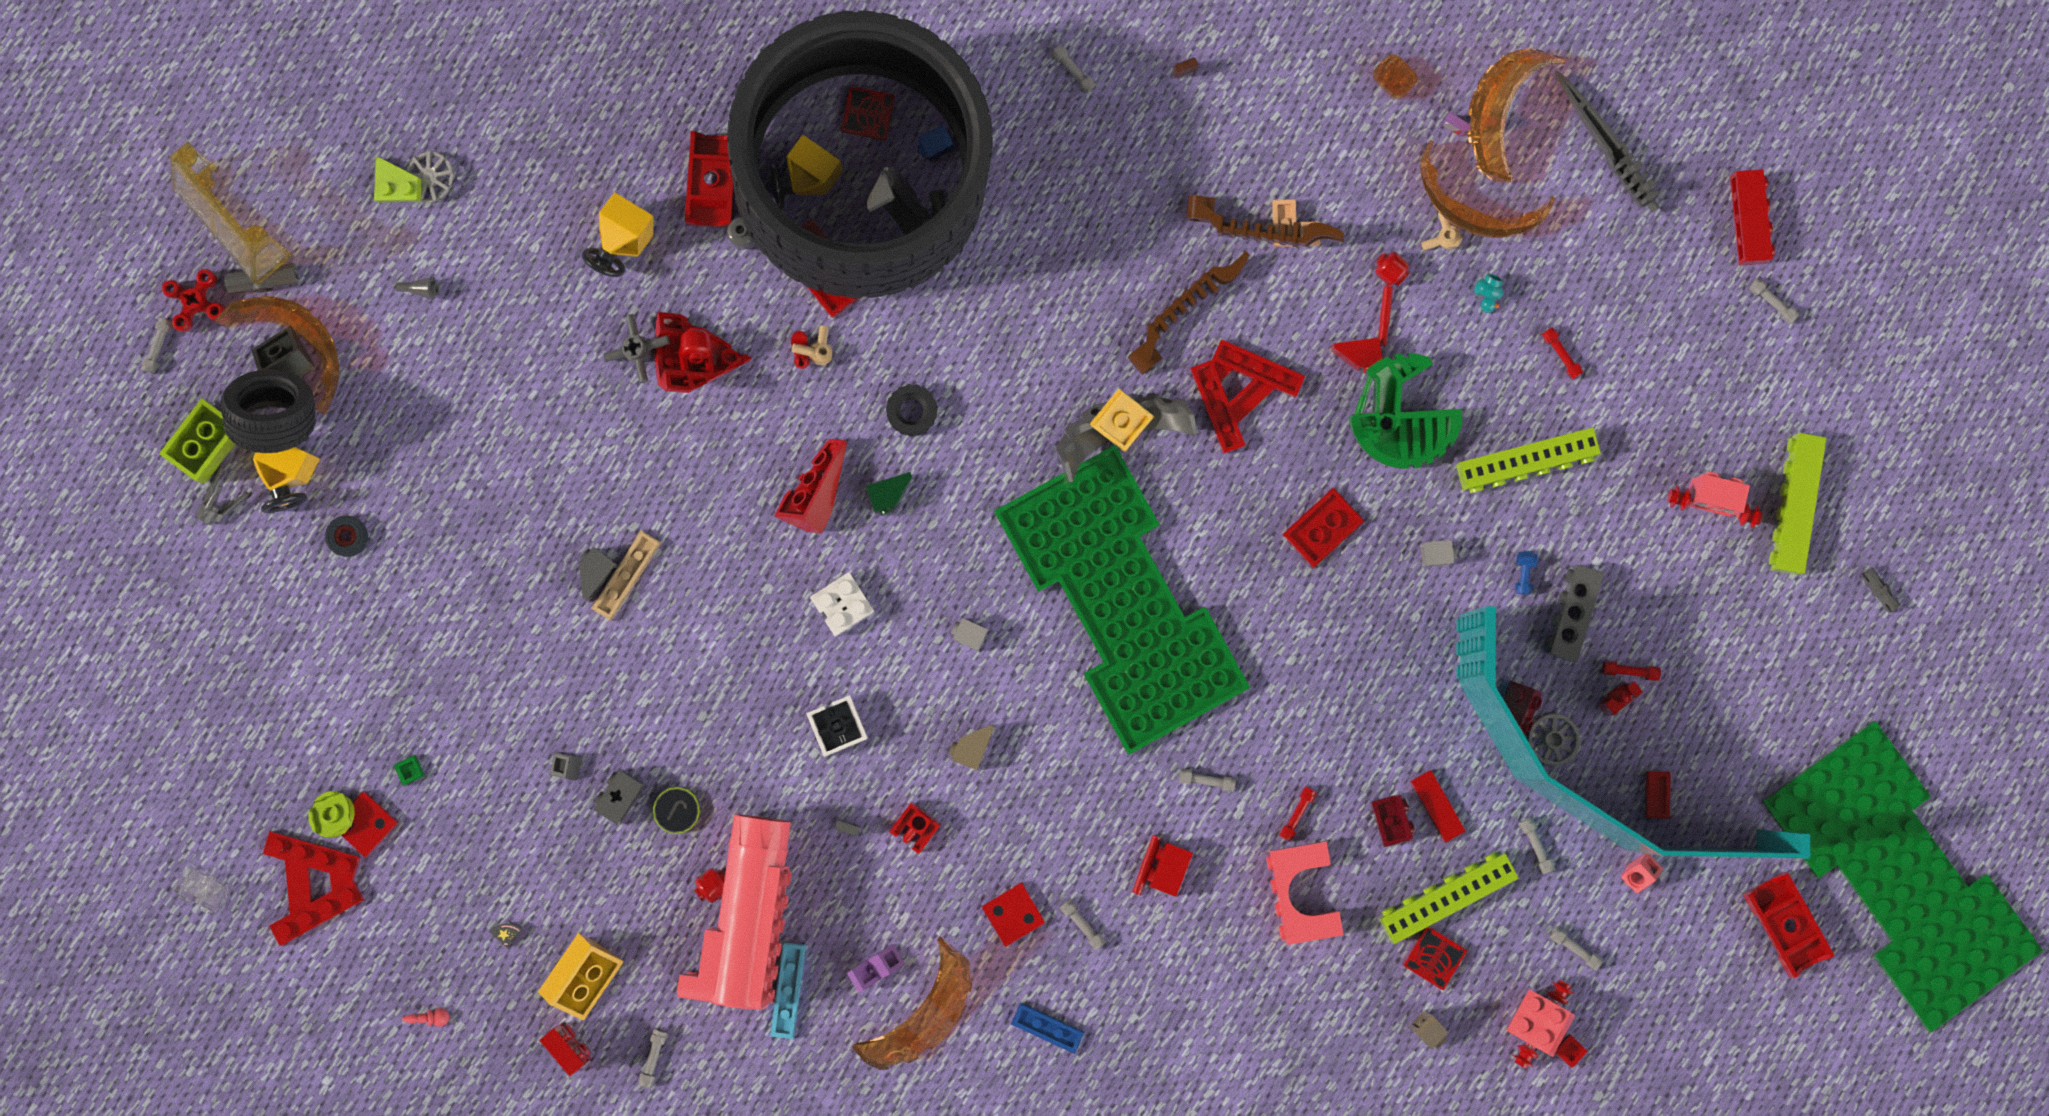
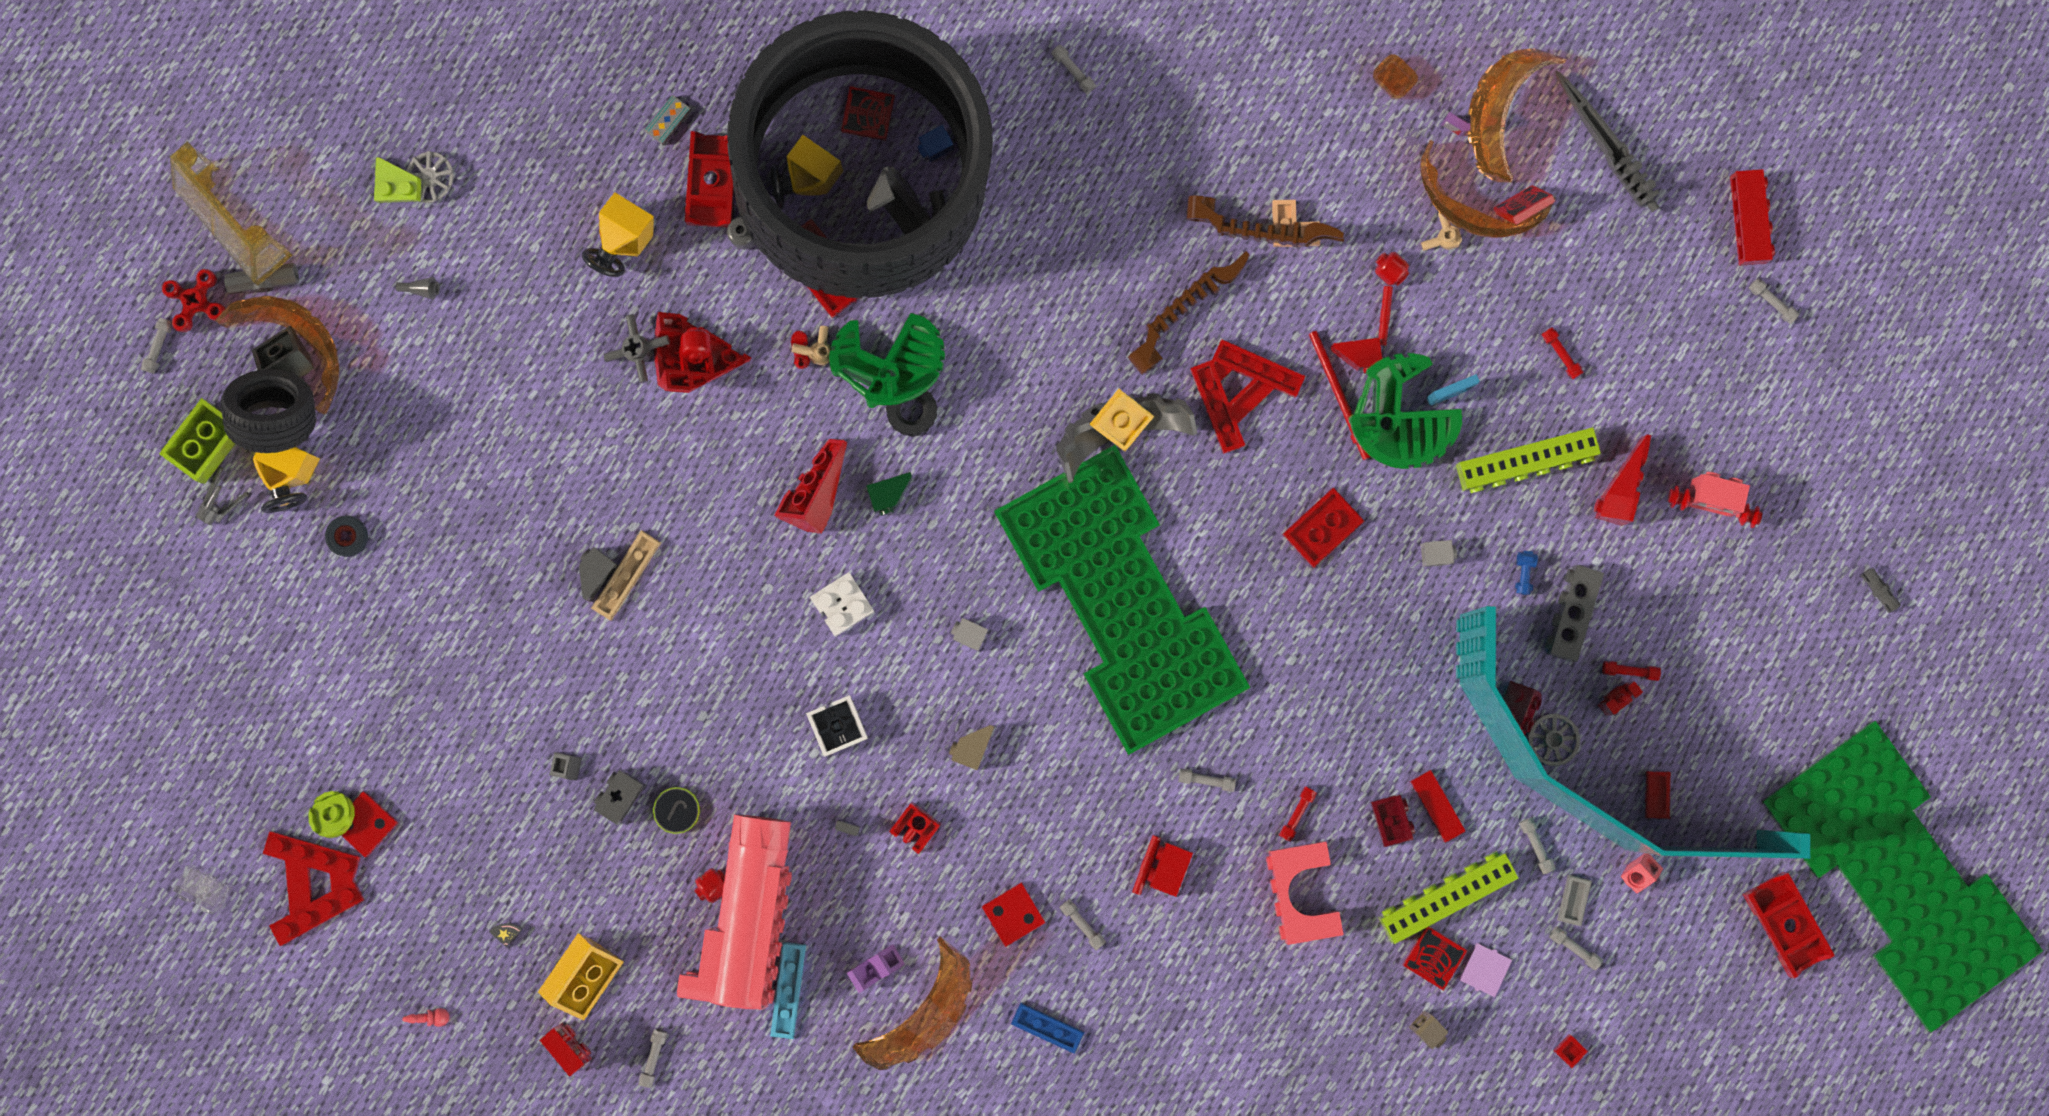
green tile [393,755,425,786] -> none
copper tile [1173,57,1198,78] -> none
teal animal [1474,273,1503,313] -> none
coral brick [1506,980,1575,1069] -> none
lime brick [1769,433,1826,576] -> none
none -> light grey tile [644,95,691,145]
none -> green piece [829,313,945,408]
none -> red bar [1309,331,1370,460]
none -> dark azure tile [1426,374,1480,406]
none -> lavender piece [1460,943,1512,997]
none -> red tile [1493,185,1555,225]
none -> light grey tile [1557,875,1592,926]
none -> red wedge [1594,434,1652,526]

